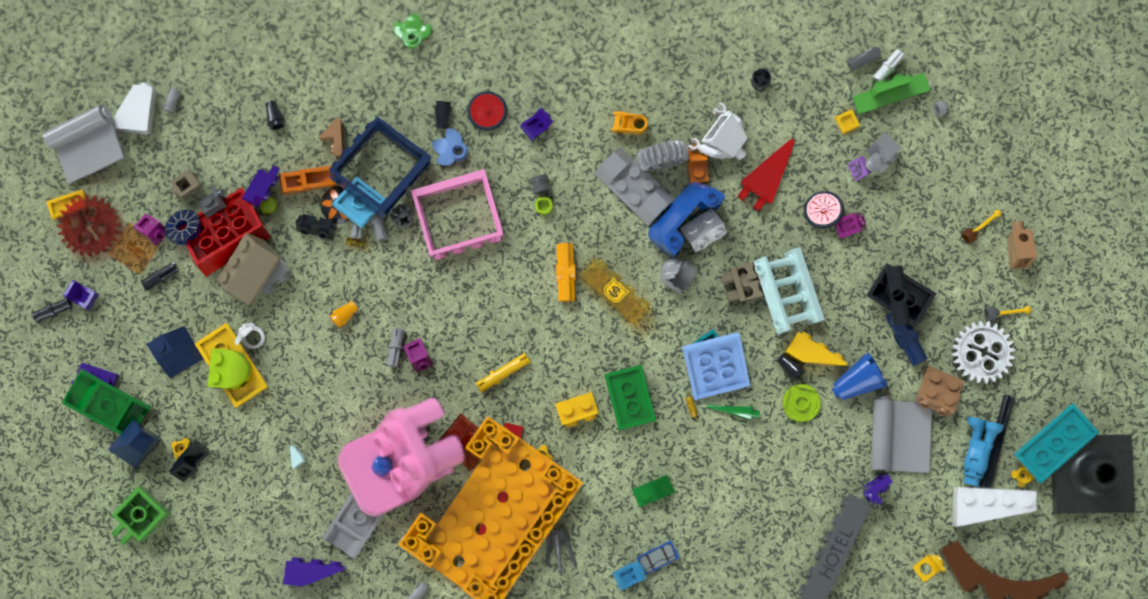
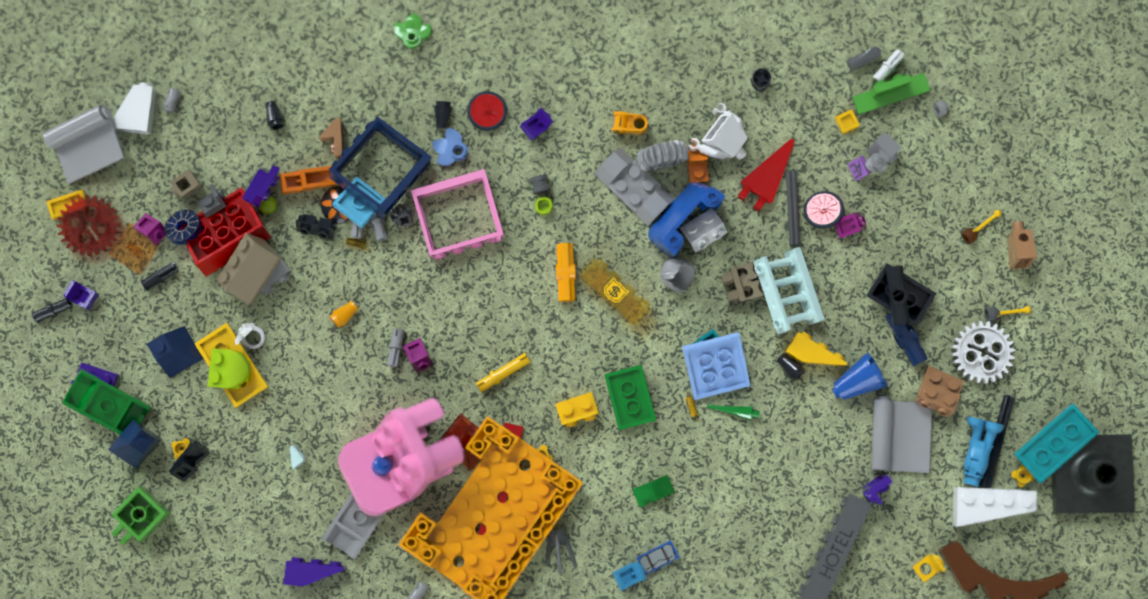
lime tile [782,384,821,422] -> none
none -> dark grey axle [786,171,800,246]

